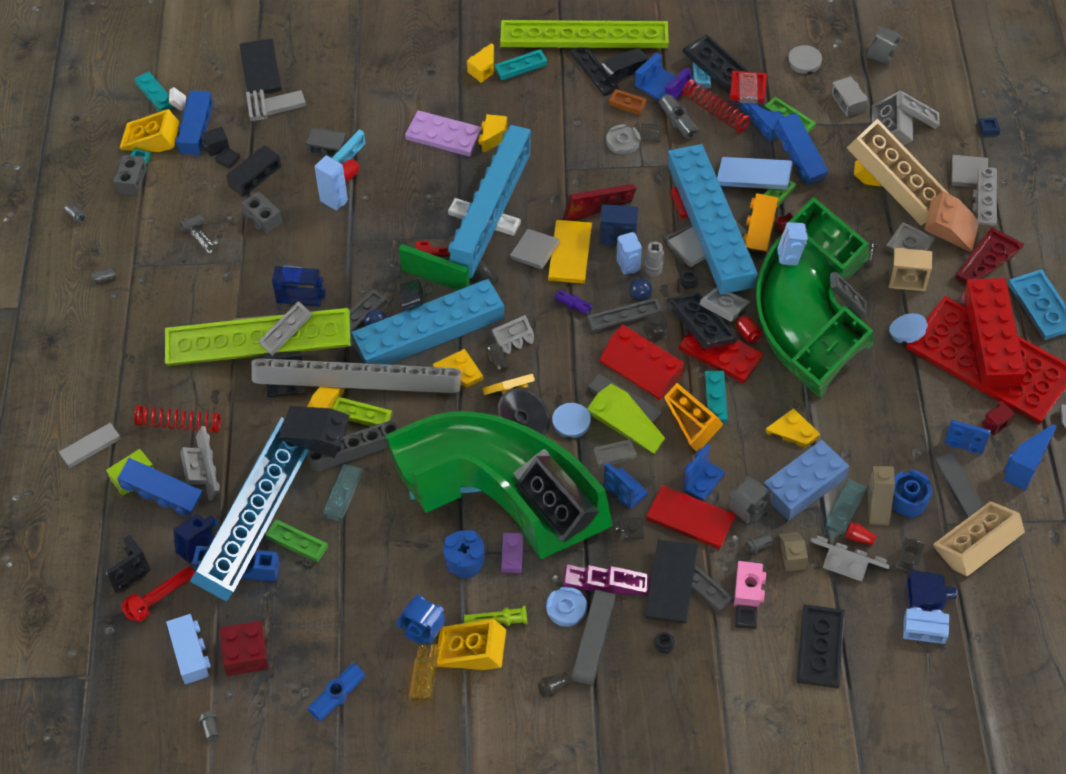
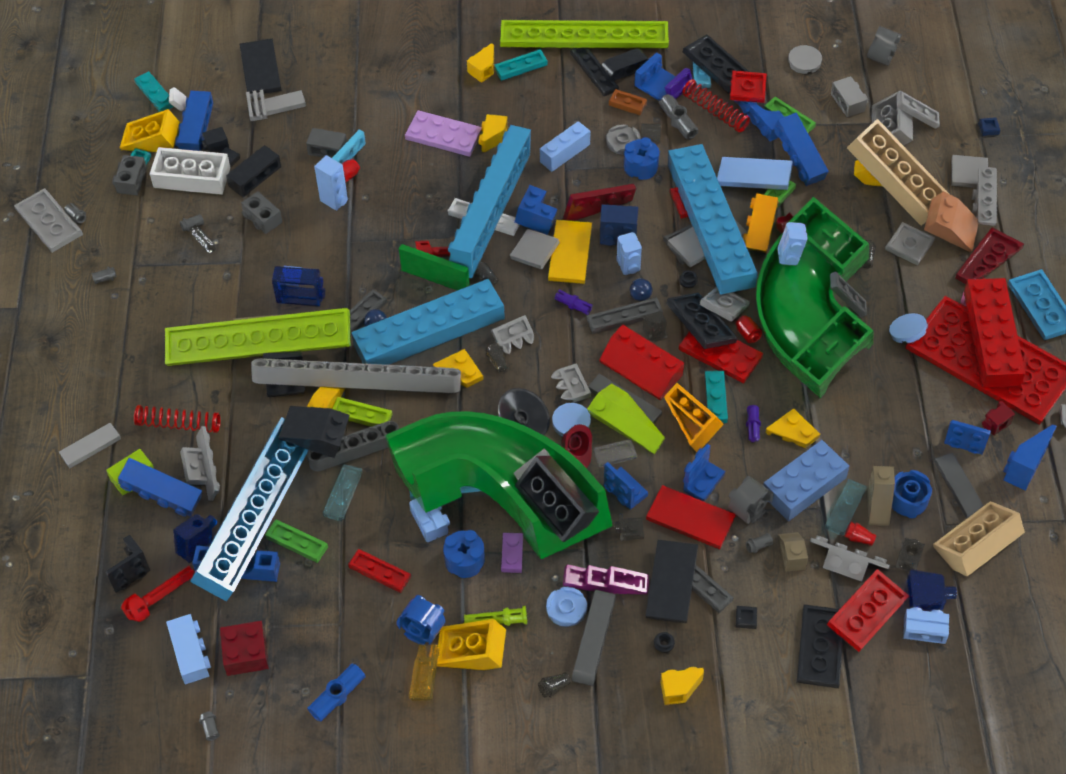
light grey tile [258,301,313,356] -> none
black beam [400,279,423,311] -> none
yellow wing [482,373,535,395] -> none
light grey axle [645,241,664,277] -> none
bright pink brick [734,561,766,610] -> none
clear tile [739,73,758,103] -> none
tan brick [889,248,932,291] -> none
none -> light grey tile [14,188,83,253]
none -> white brick [150,147,230,195]
none -> red tile [348,549,411,593]
none -> light blue brick [409,499,450,542]
none -> blue brick [514,185,558,235]
none -> light blue brick [540,121,590,172]
none -> light grey plate [551,363,591,403]
none -> dark red piece [561,424,592,468]
none -> blue brick [624,137,660,180]
none -> yellow slope [660,667,704,705]
none -> dark purple axle [746,405,761,443]
none -> red plate [827,569,909,652]

